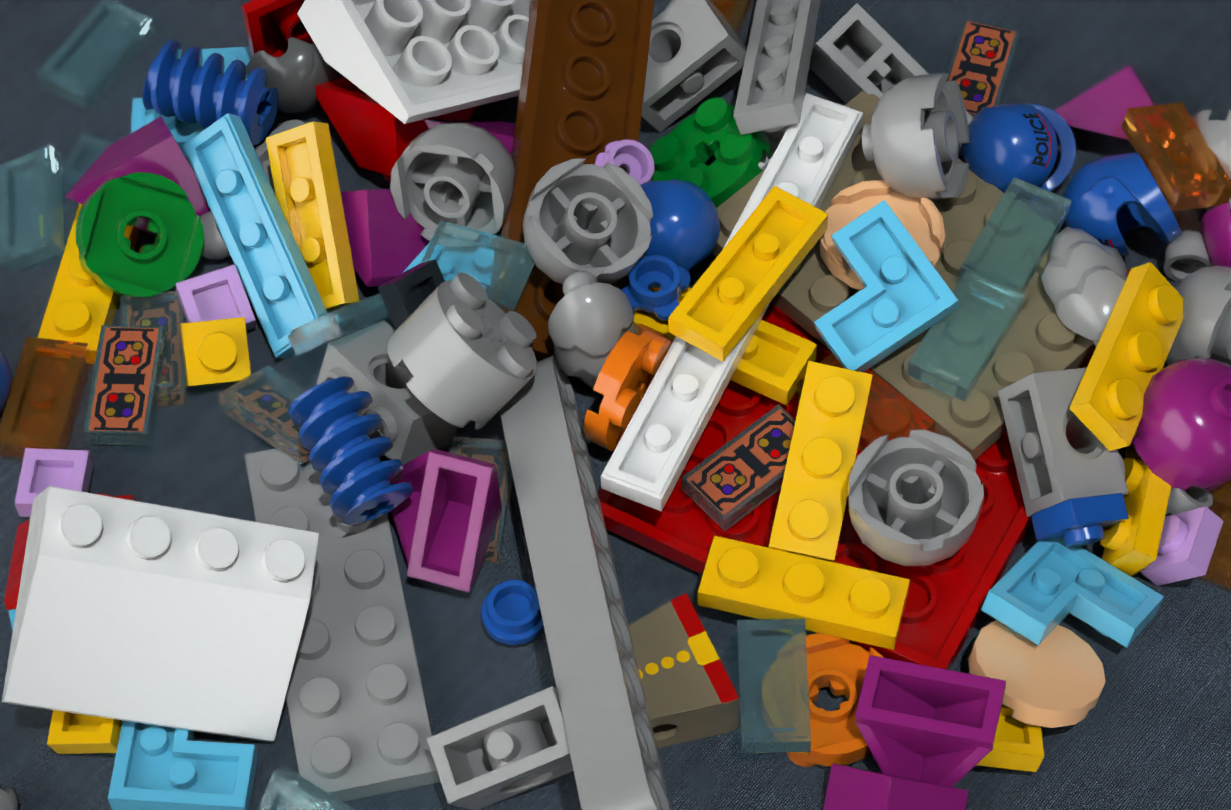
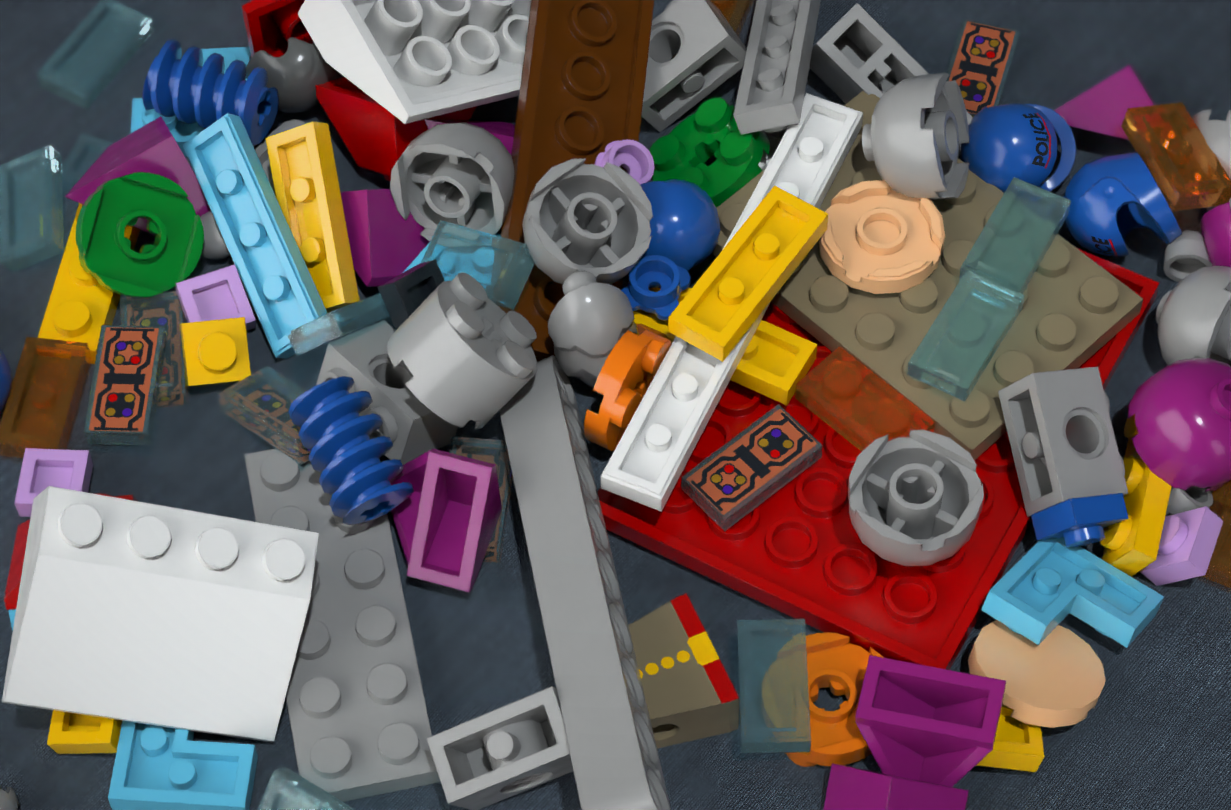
blue plate [481,580,544,645] -> none
yellow plate [698,536,910,650] -> none
yellow plate [768,361,873,562] -> none
medium azure plate [814,200,959,372] -> none
light grey arm [1041,227,1128,346] -> none
yellow plate [1069,262,1184,451] -> none

